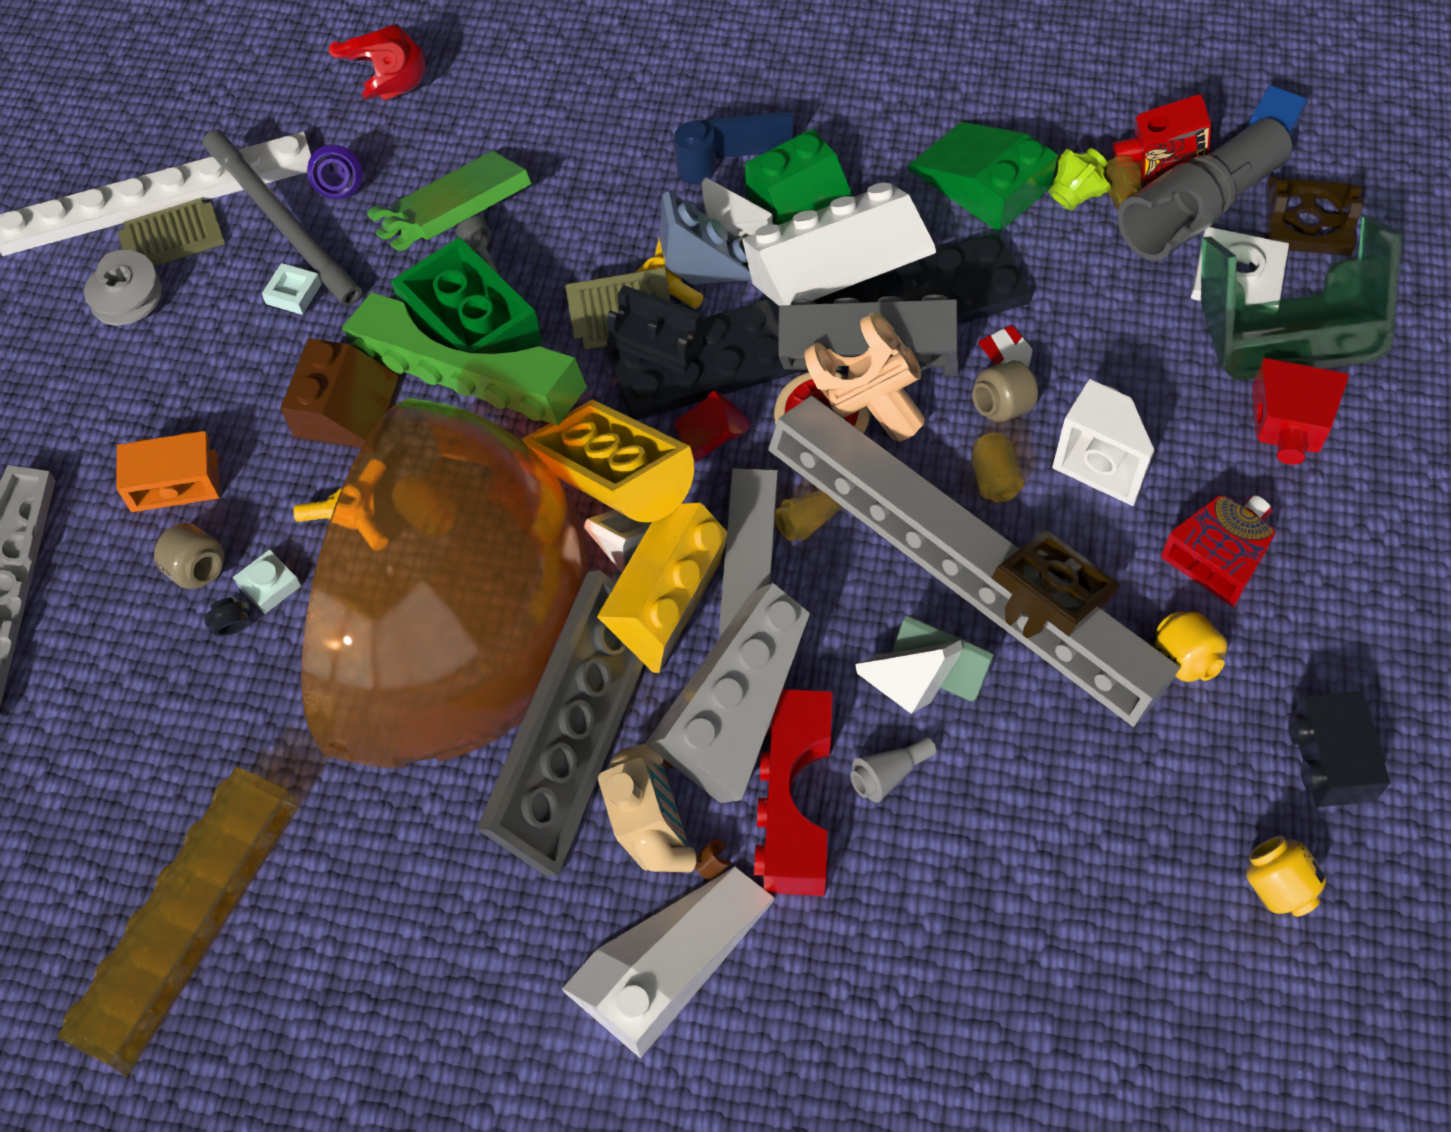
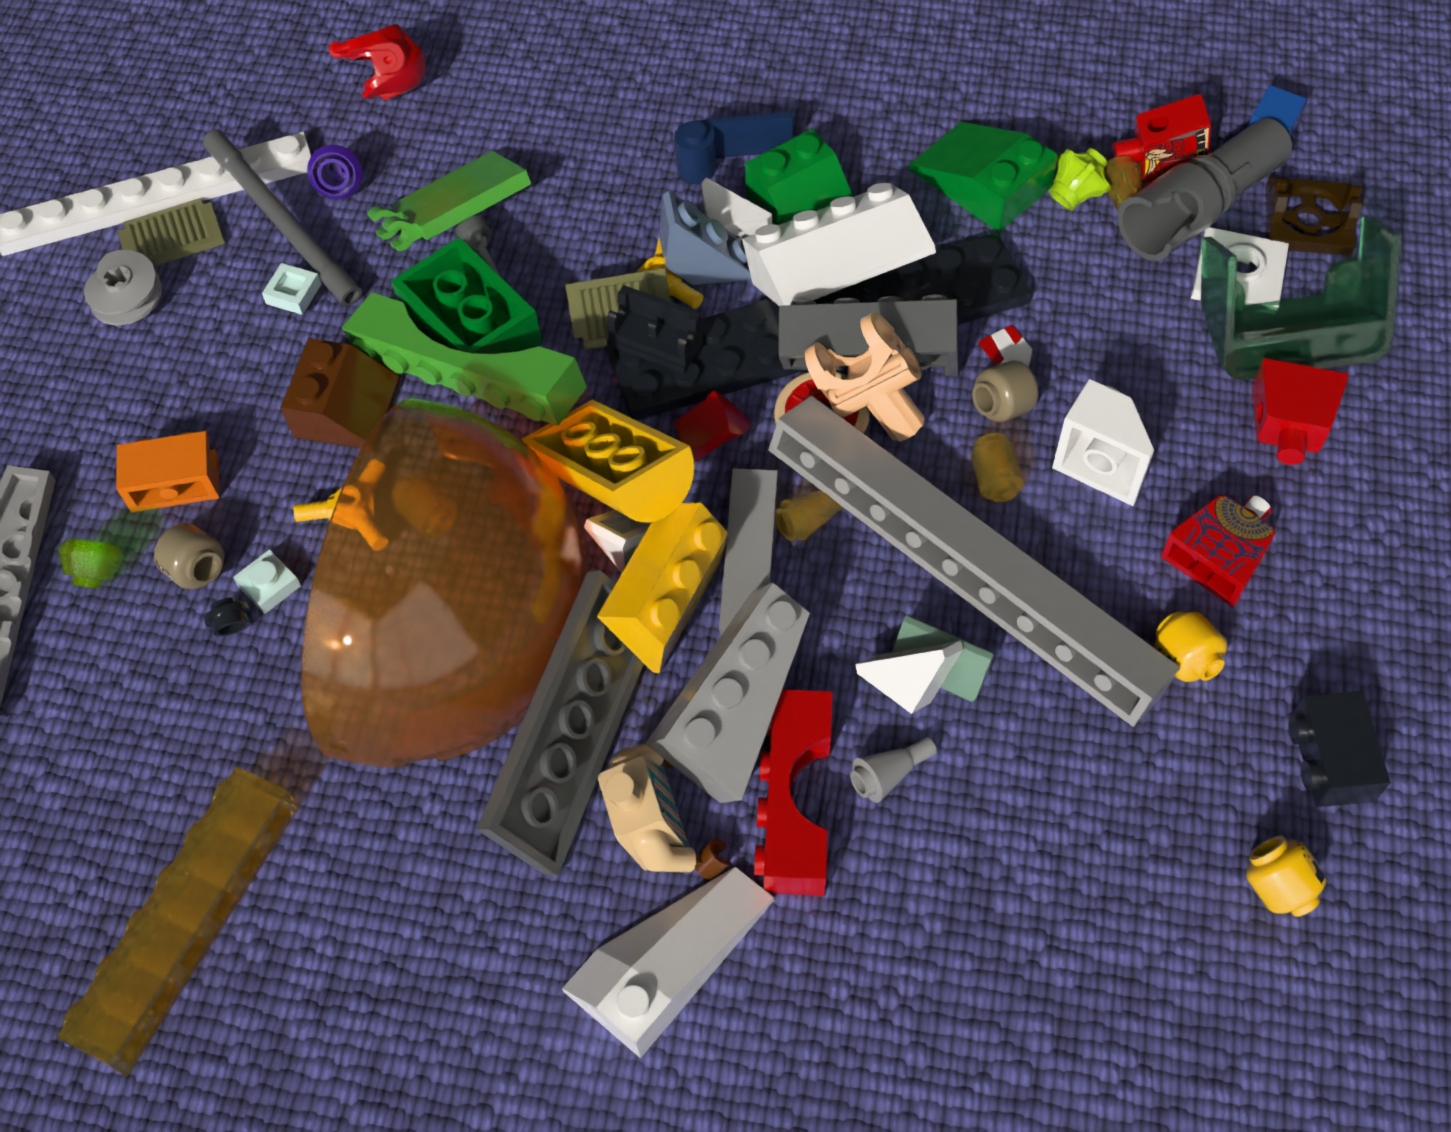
dark brown piece [991,530,1121,638] -> none
none -> clear neon green cone [58,539,124,589]

